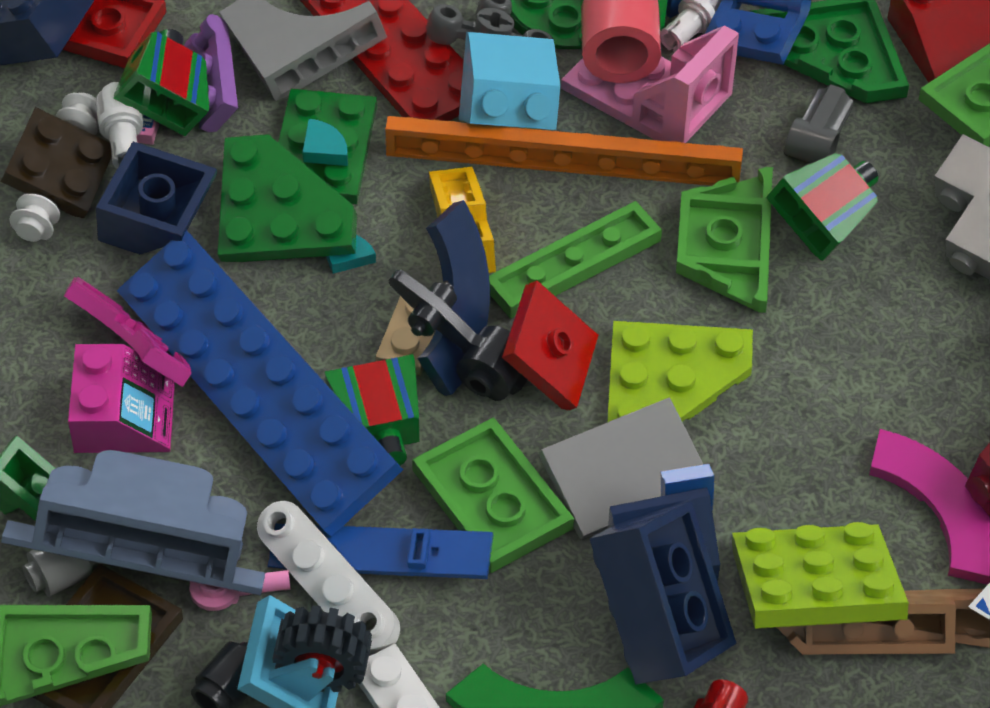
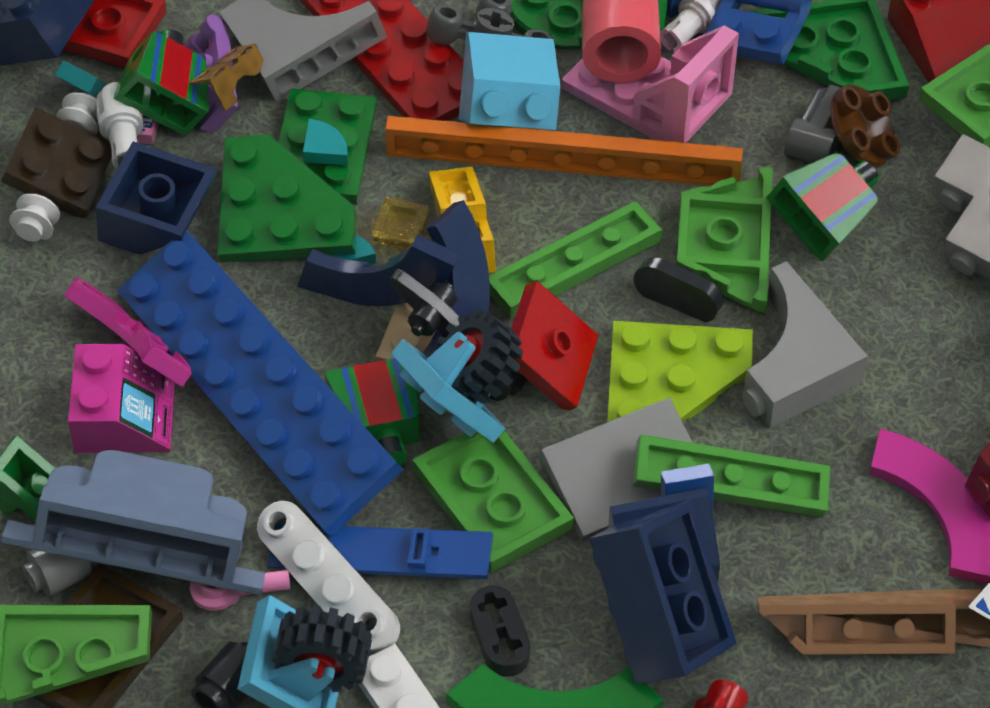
lime plate [732,522,909,629] -> none
none -> teal tile [55,60,107,98]
none -> pearl gold piece [189,43,264,111]
none -> dark blue tile [297,234,460,306]
none -> clear yellow plate [372,196,429,249]
none -> plate [391,310,523,443]
none -> black beam [470,586,530,677]
none -> bright green plate [632,434,830,517]
none -> black tile [633,257,723,322]
none -> light grey arch [742,261,868,428]
none -> reddish brown dish [830,85,900,167]

